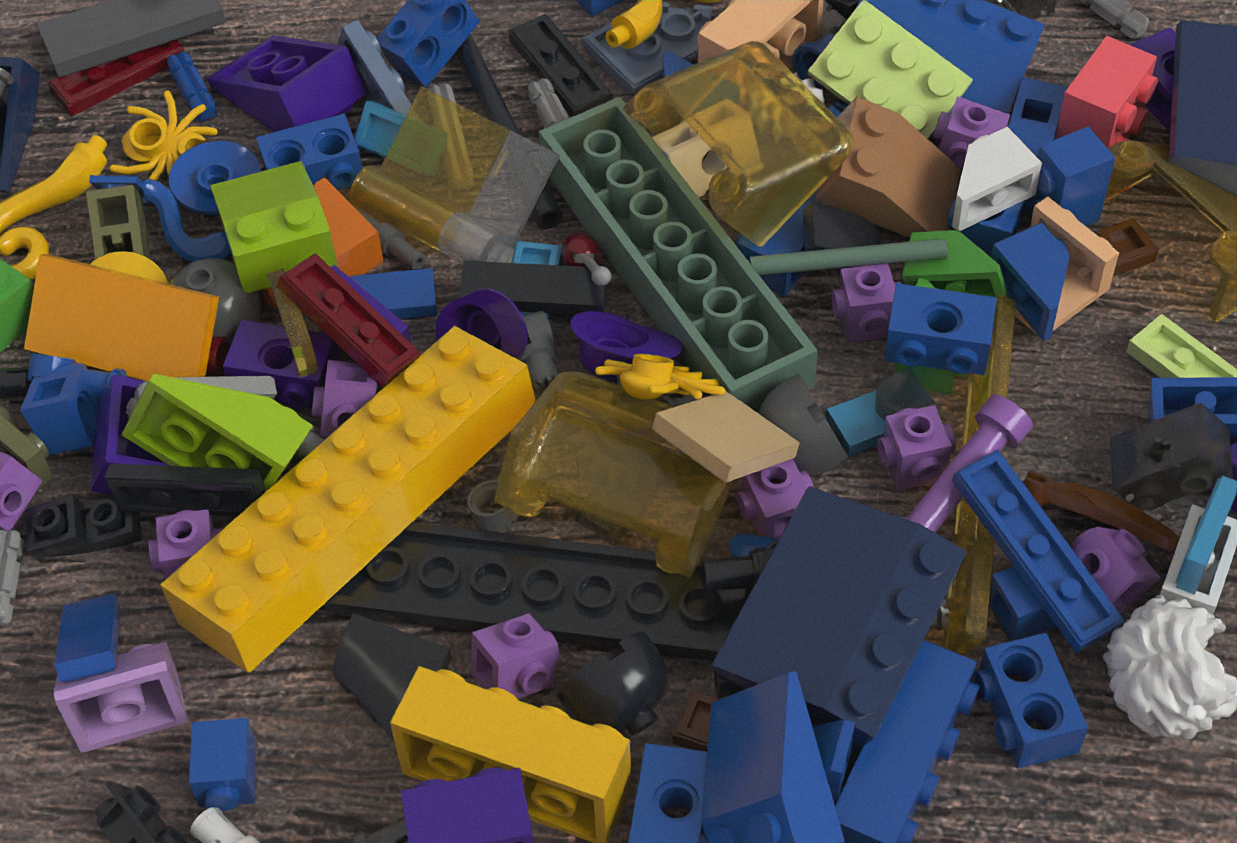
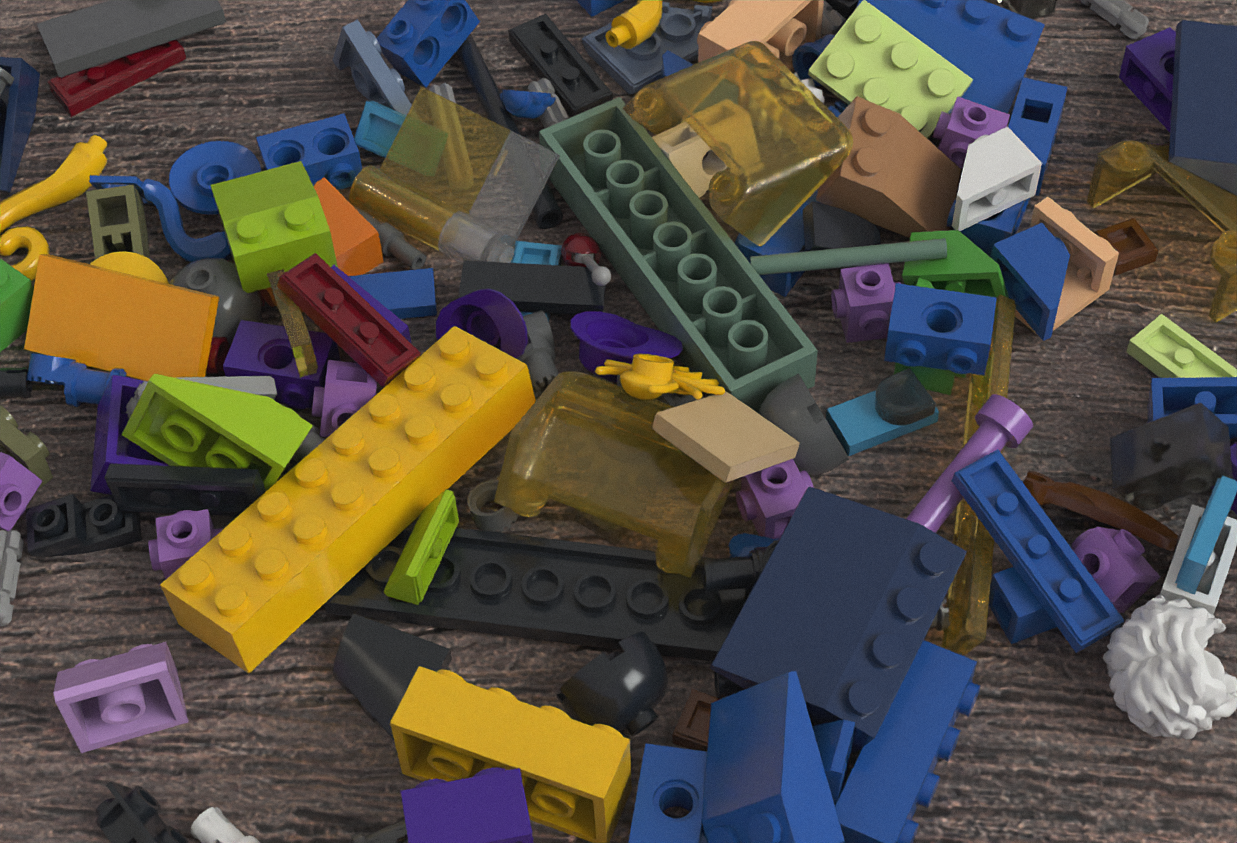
blue brick [20,368,99,455] -> none
blue tile [54,593,120,683] -> none
yellow animal [109,90,218,181] -> none
blue axle [167,51,218,123] -> none
blue brick [189,718,257,811] -> none
dark purple slope [207,35,367,132] -> none
medium lavender brick [471,613,559,699] -> none
medium lavender brick [877,405,956,491] -> none
blue brick [974,632,1088,769] -> none
blue brick [1027,126,1115,226] -> none
coral brick [1055,35,1158,164] -> none
none -> lime slope [384,490,459,605]
none -> blue animal [500,90,556,119]

